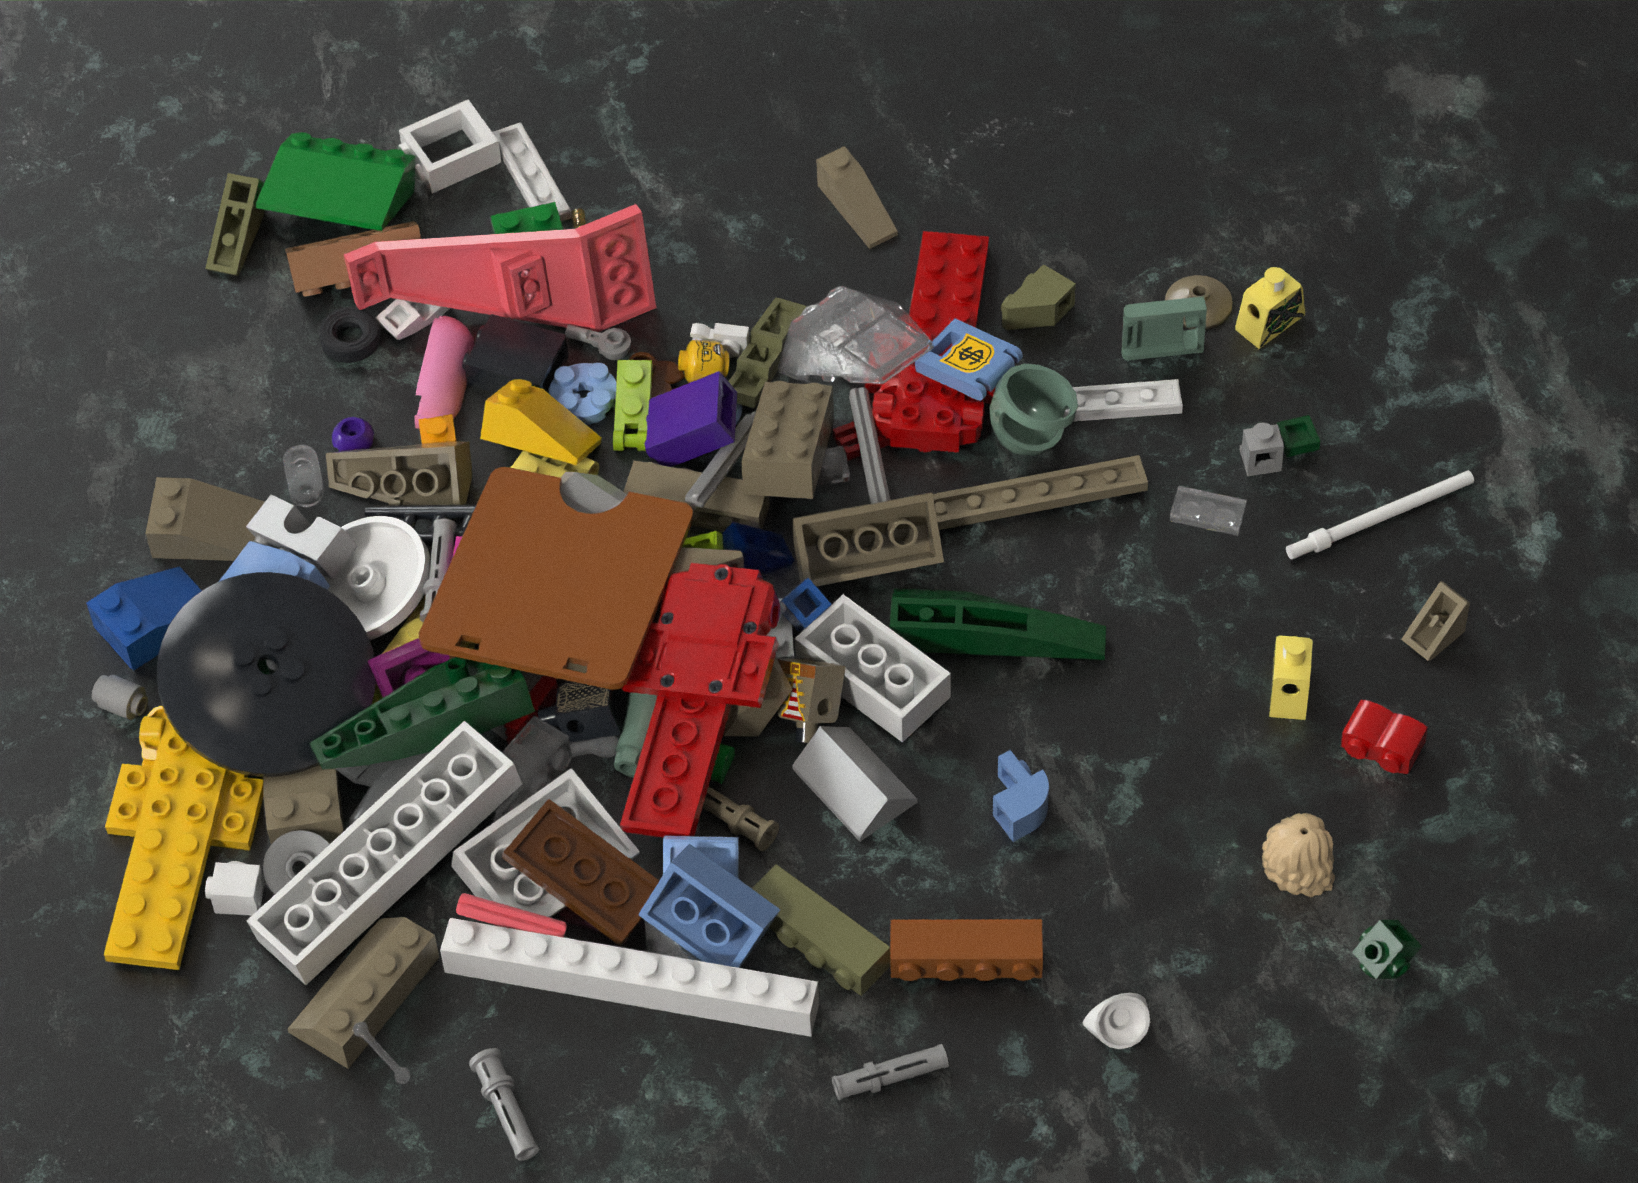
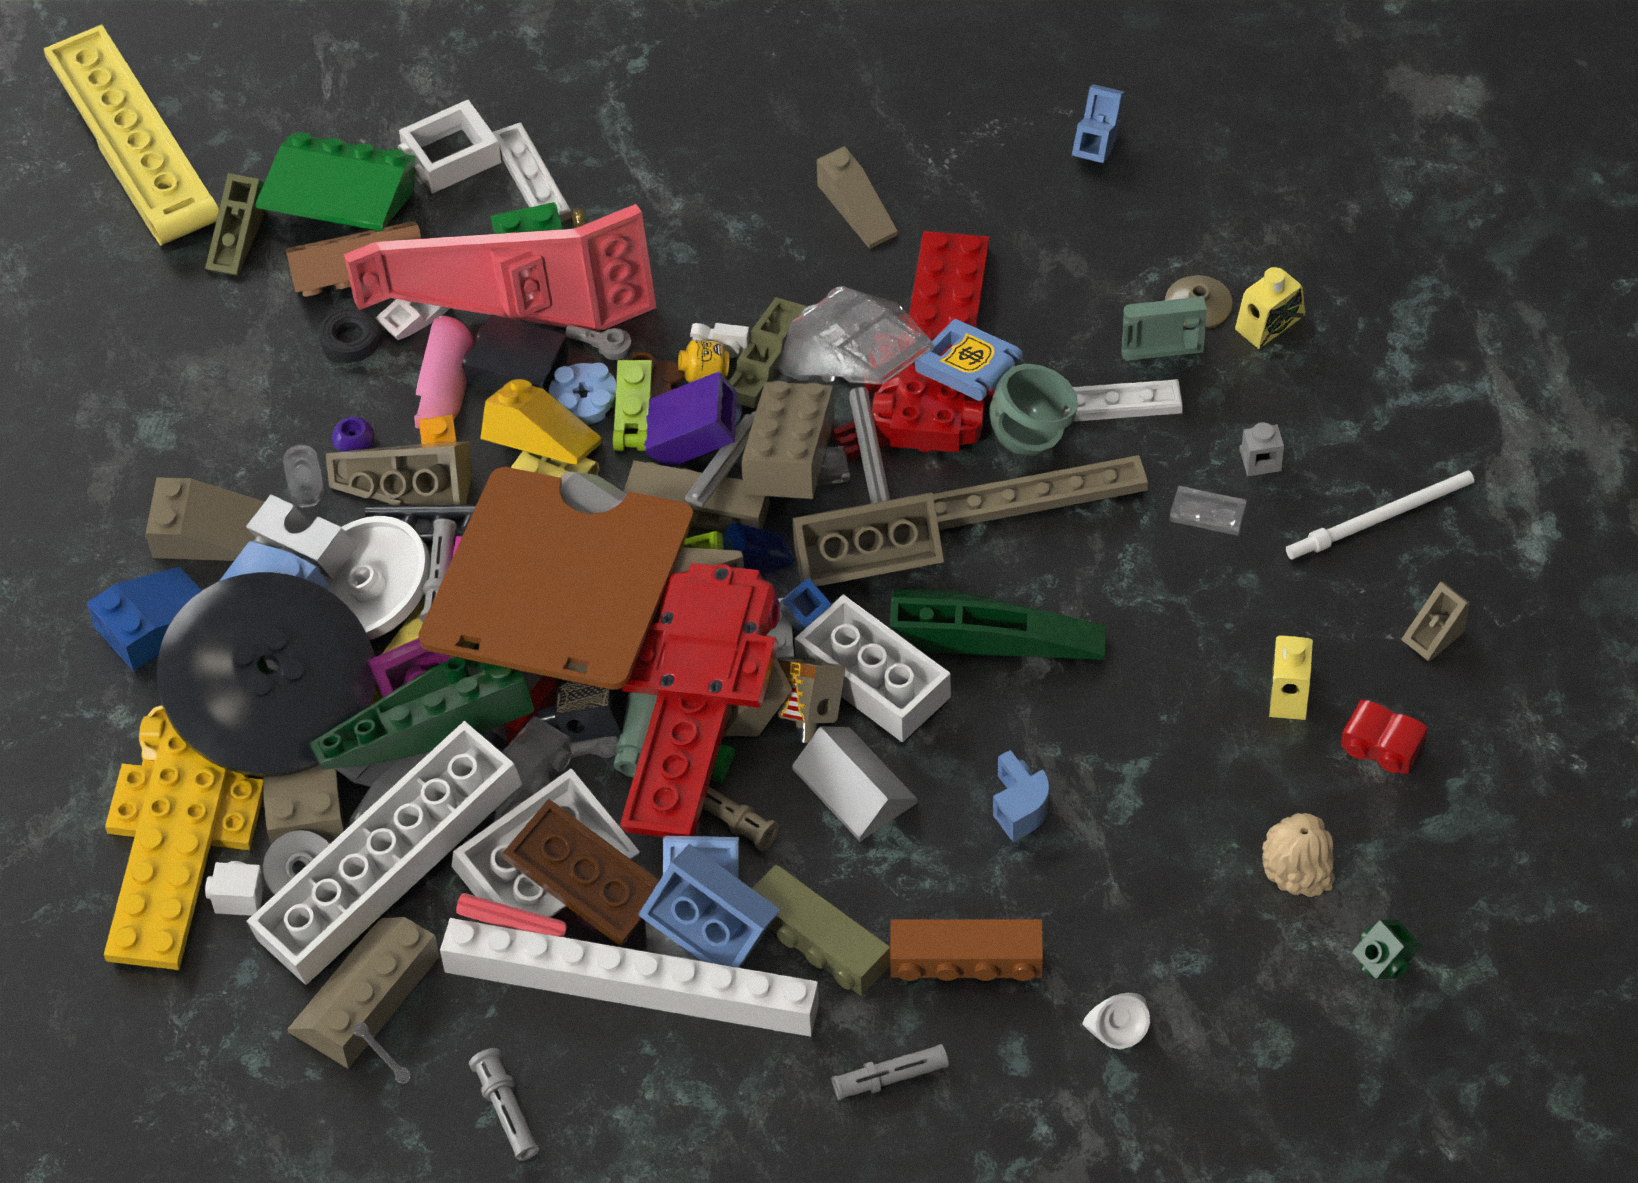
light grey brick [92,675,148,720] -> none
olive slope [1001,264,1076,330] -> none
dark green plate [1276,415,1320,457] -> none
none -> light yellow hinge [43,24,219,246]
none -> medium blue brick [1072,84,1124,163]

